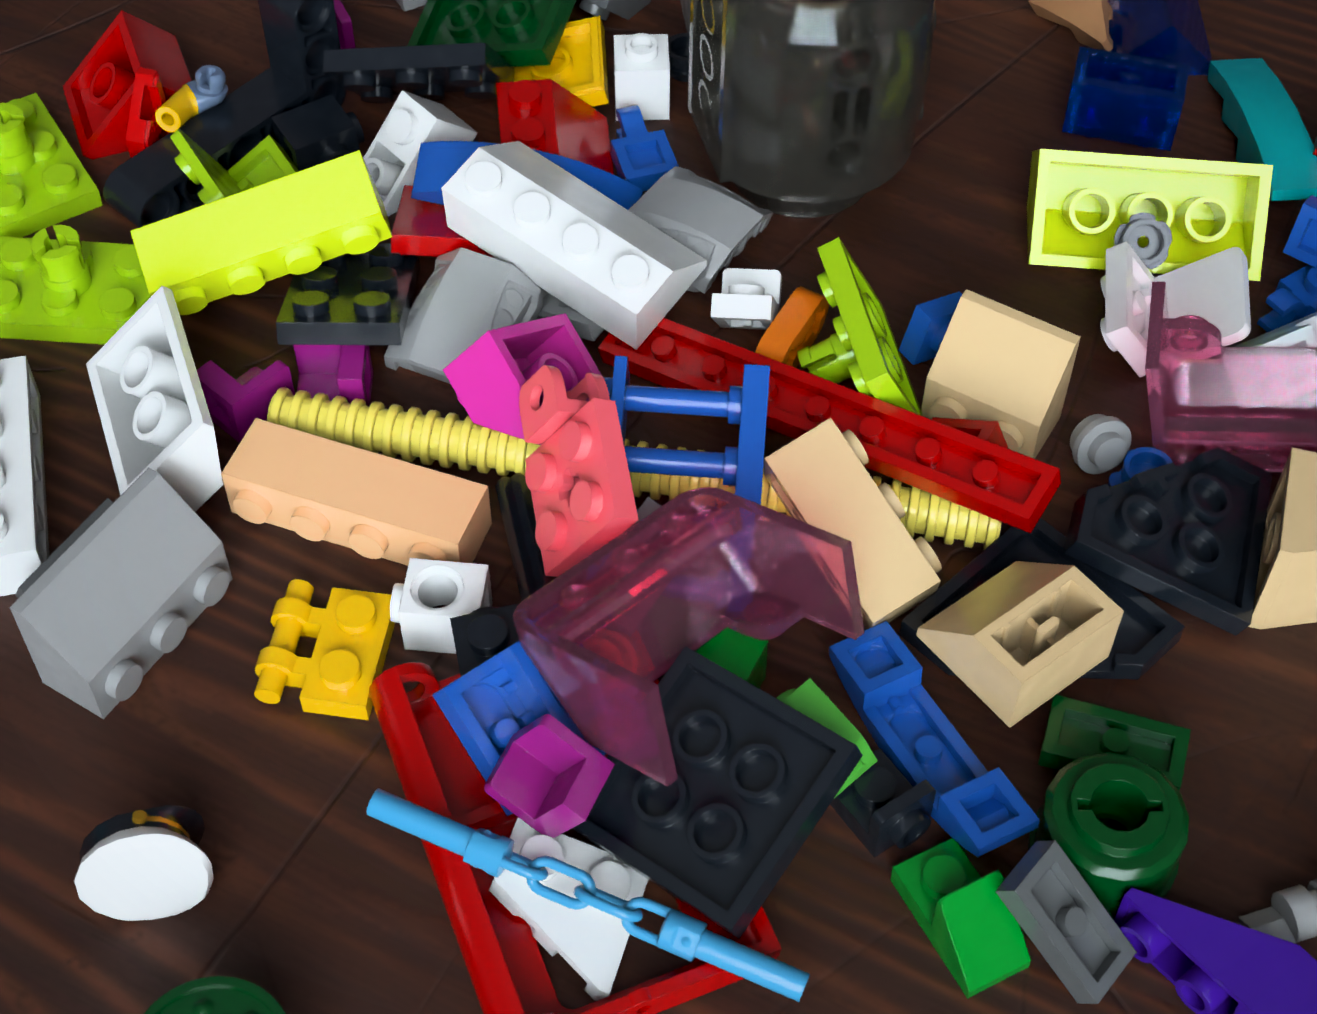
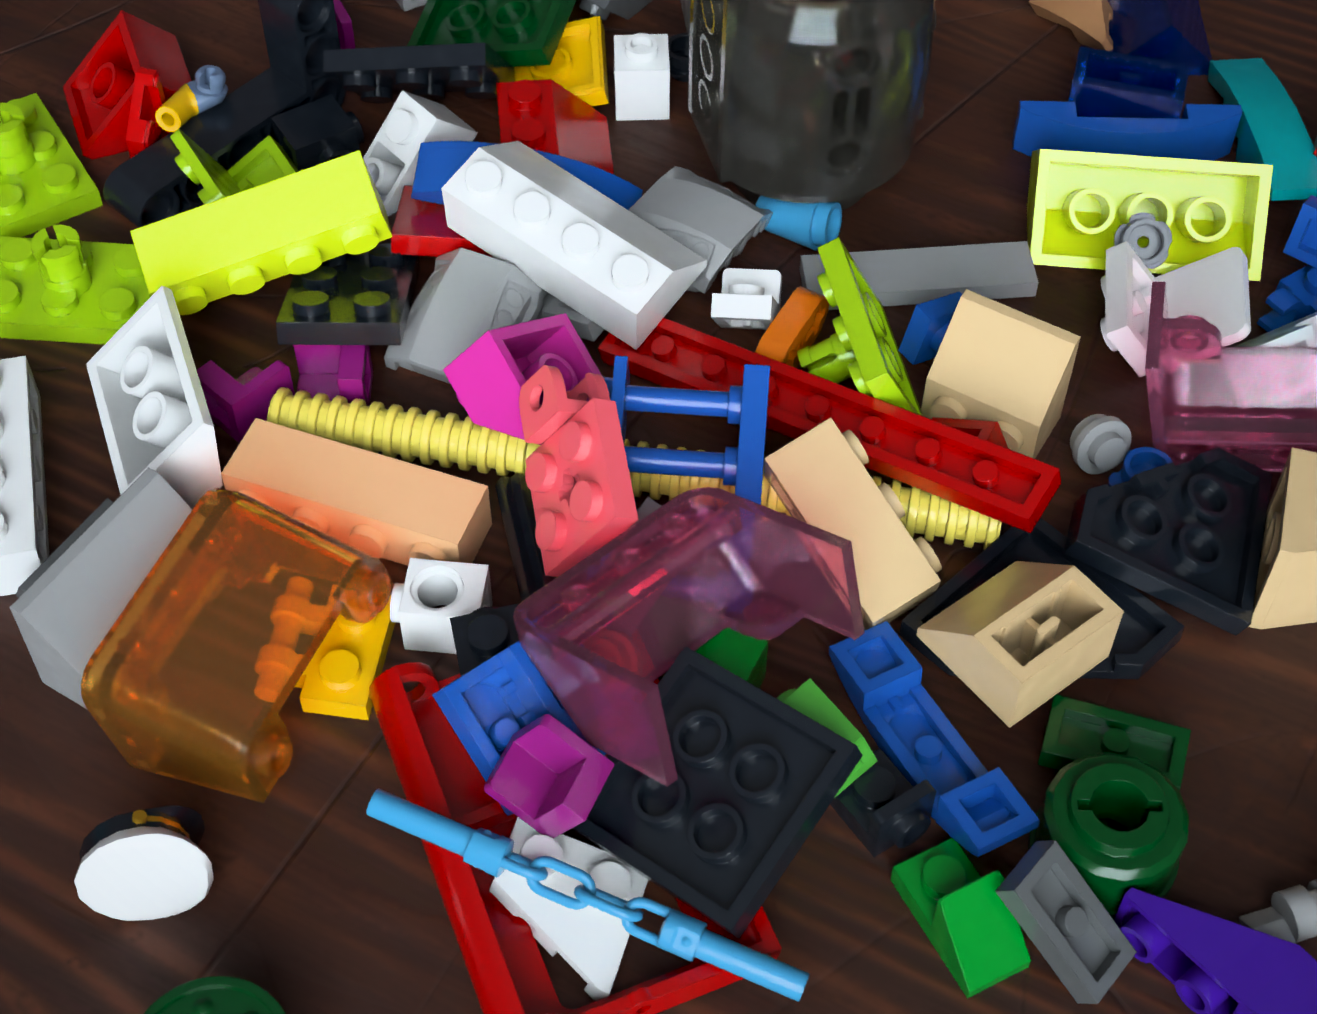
blue plate [611,105,679,191] -> none
none -> clear orange windscreen [81,488,394,803]
none -> dark azure cone [755,194,842,251]
none -> light grey tile [799,241,1039,310]
none -> blue slope [1012,101,1242,161]

